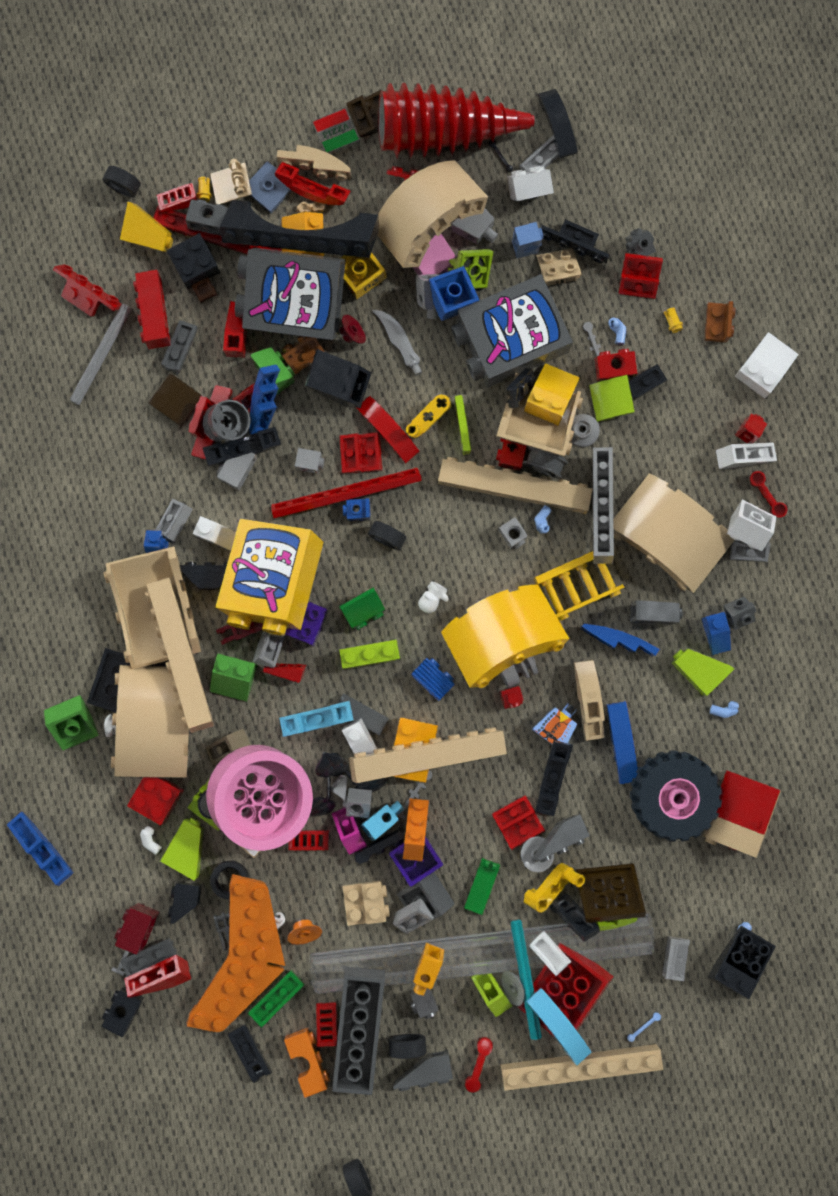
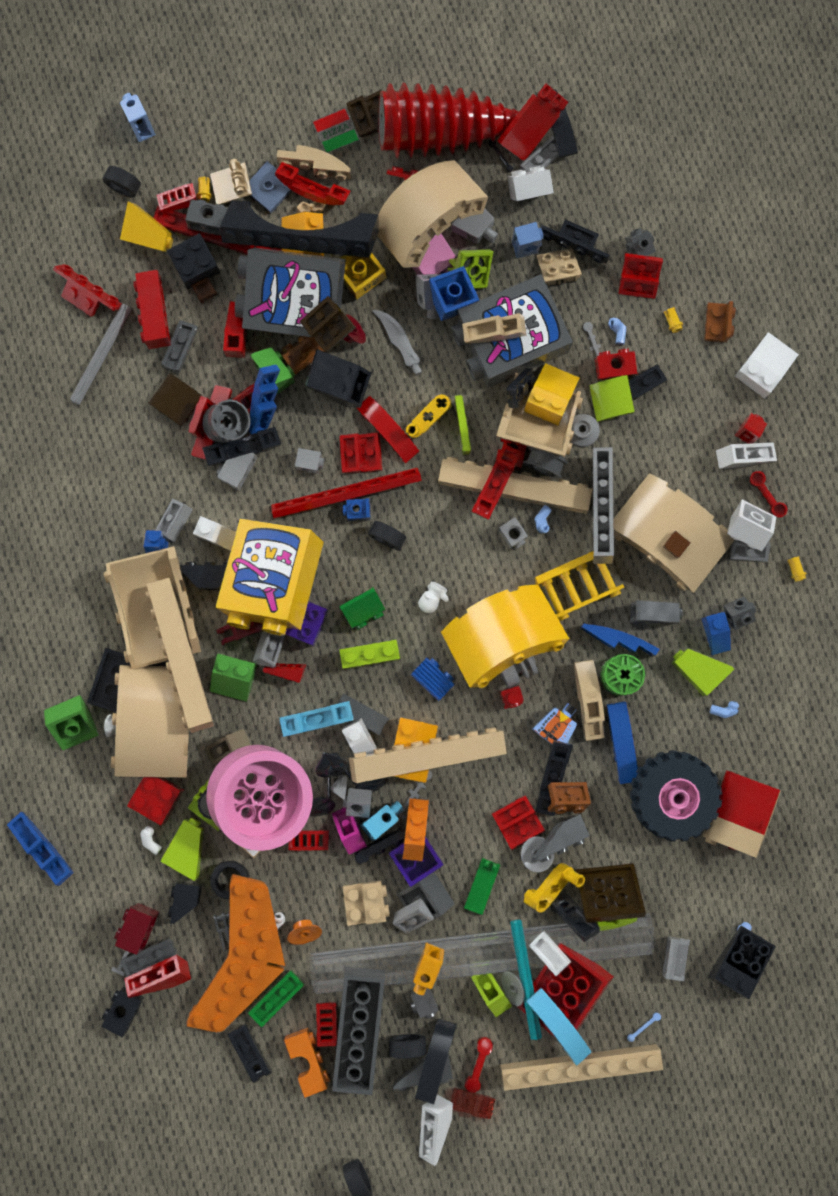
none -> light blue torso [120,93,156,142]
none -> dark brown slope [299,296,356,353]
none -> black slope [415,1018,457,1105]
none -> white slope [419,1095,453,1166]
none -> clear red slope [451,1087,495,1119]
none -> tan slope [462,313,527,343]
none -> red slope [471,444,522,520]
none -> red tile [497,83,568,161]
none -> dark orange bracket [548,782,591,814]
none -> bright green wheel [600,654,645,696]
none -> reddish brown tile [662,531,691,559]
none -> yellow pin [787,556,807,582]

